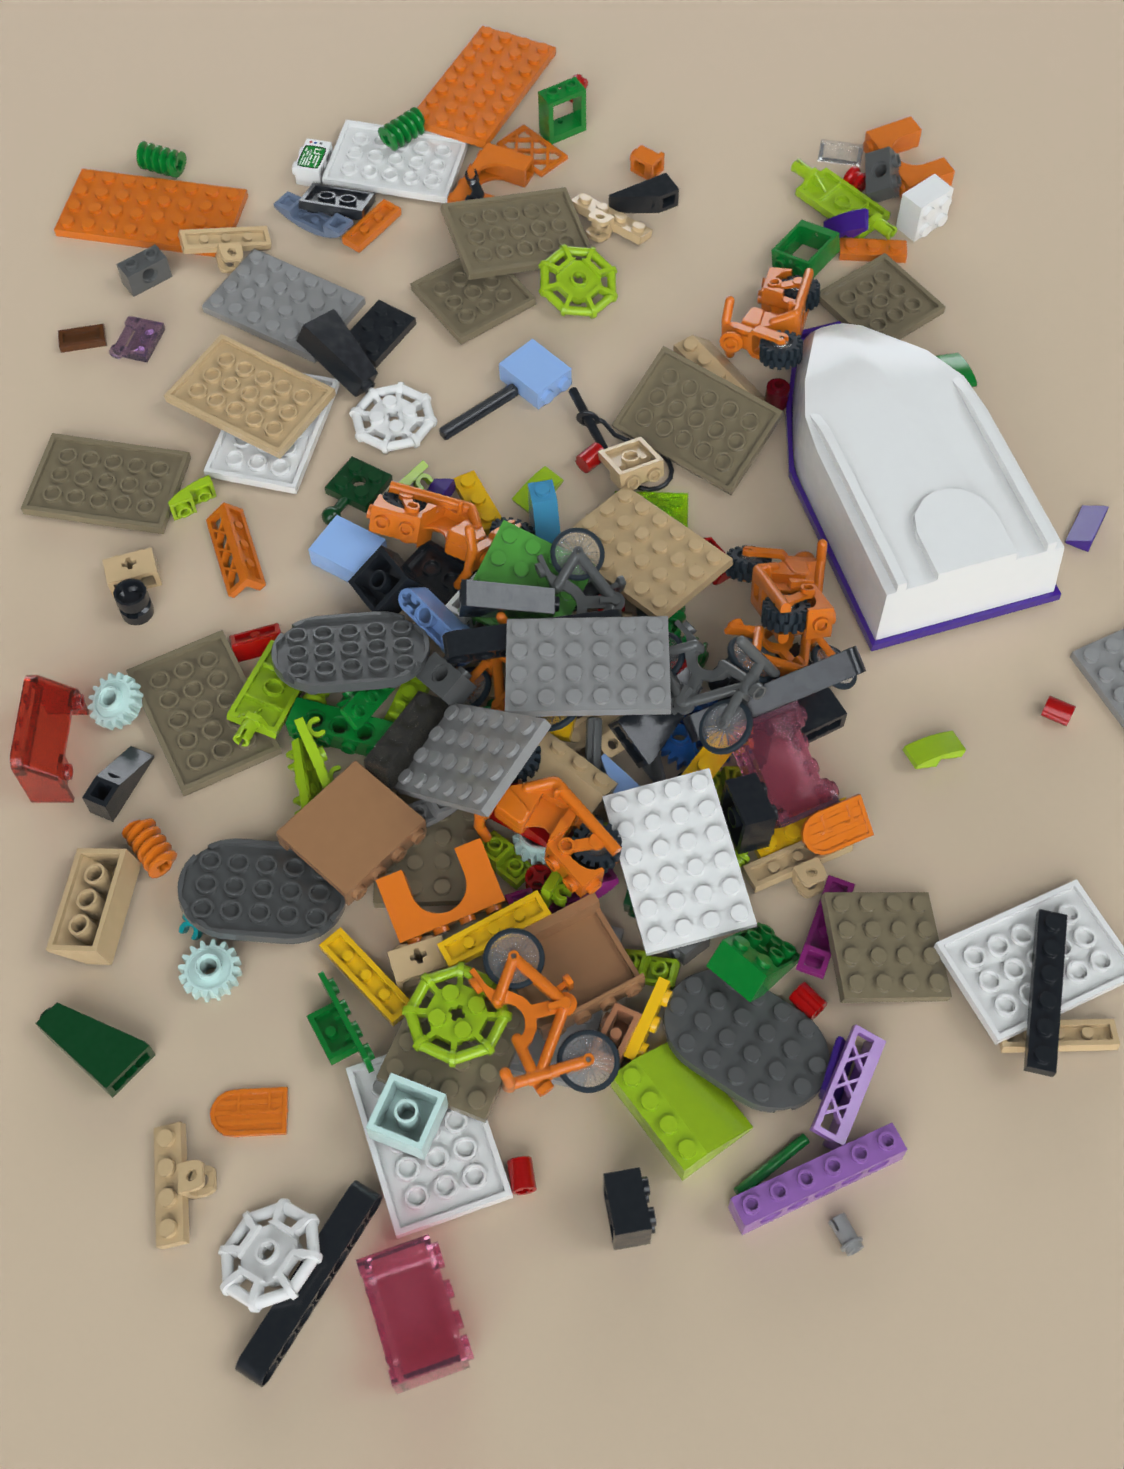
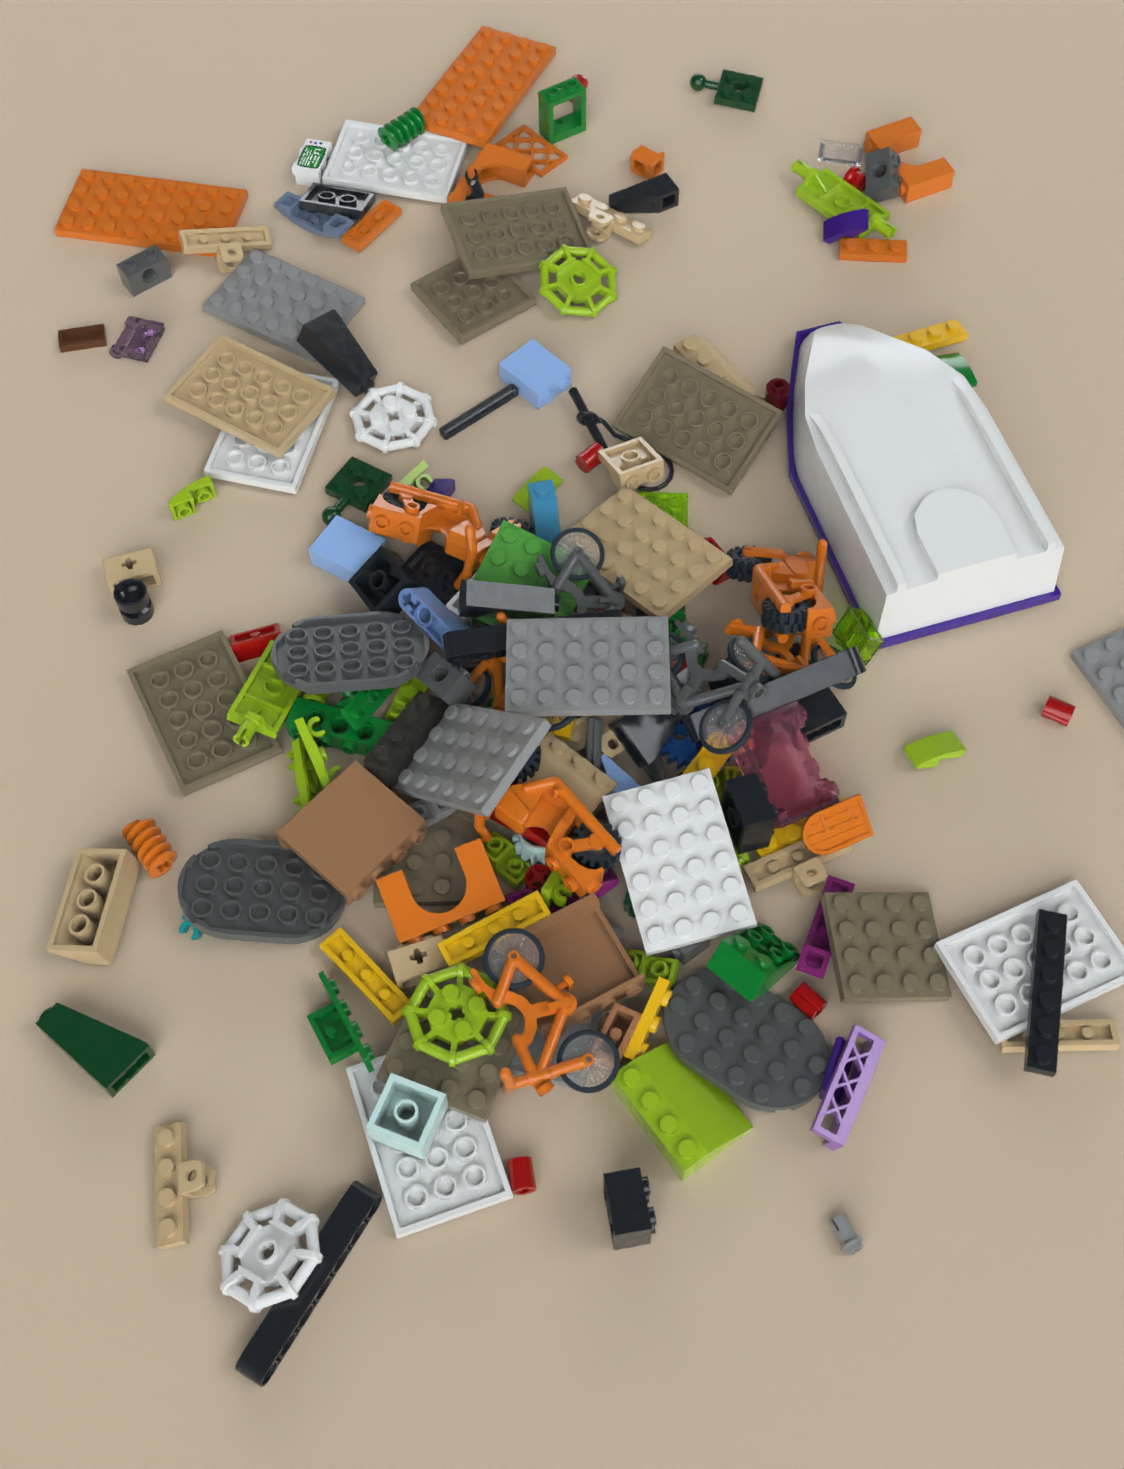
clear red windscreen [10,675,89,803] -> none
dark tan plate [21,433,191,534] -> none
black slope [82,746,154,822] -> none
light aqua gear [87,672,144,730] -> none
green piece [136,141,187,178] -> none
light aqua gear [178,939,242,1002] -> none
orange fence [206,502,266,598] -> none
orange window [210,1087,288,1138] -> none
black plate [350,300,416,368] -> none
clear pink windscreen [356,1234,474,1394] -> none
yellow plate [452,470,501,536] -> none
orange piece [719,267,820,370] -> none
medium lavender brick [728,1123,907,1235] -> none
green bar [734,1133,810,1195] -> none
green window [771,220,840,277] -> none
dark tan plate [819,253,946,340] -> none
white brick [896,174,954,242] -> none
slope [1065,505,1109,552] -> none
none -> dark green plate [690,69,764,112]
none -> clear neon green brick [833,606,883,666]
none -> yellow plate [893,319,969,351]

